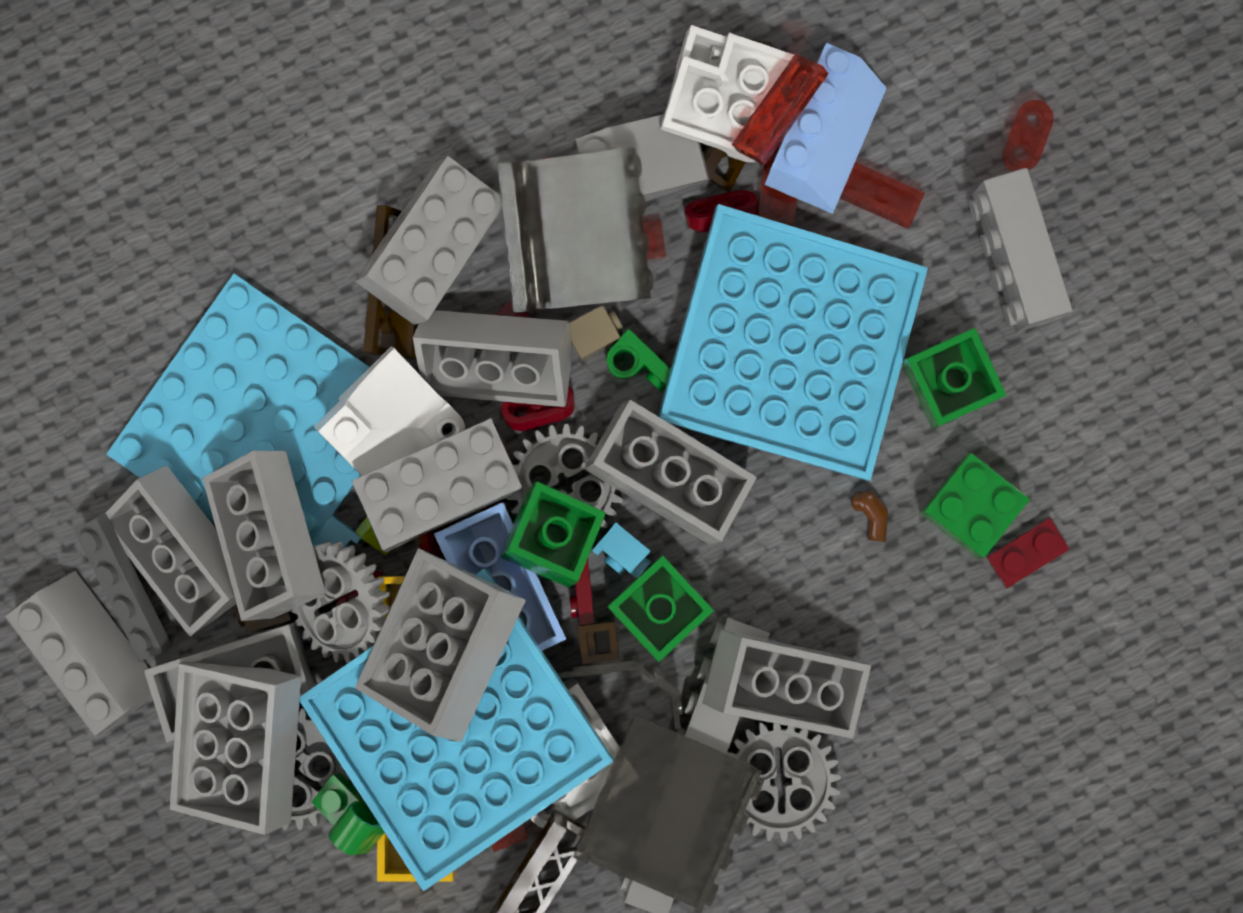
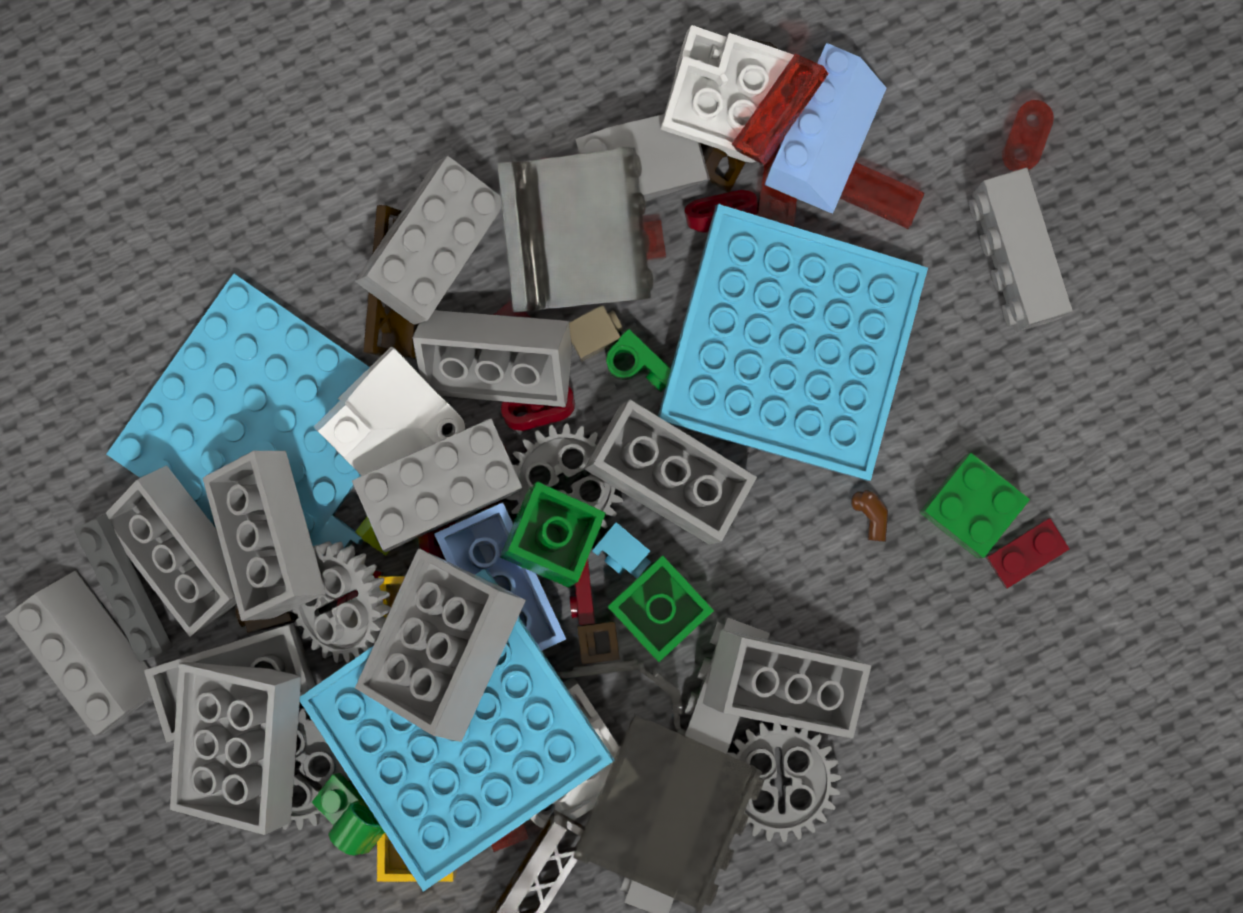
green brick [902,328,1007,430] -> none

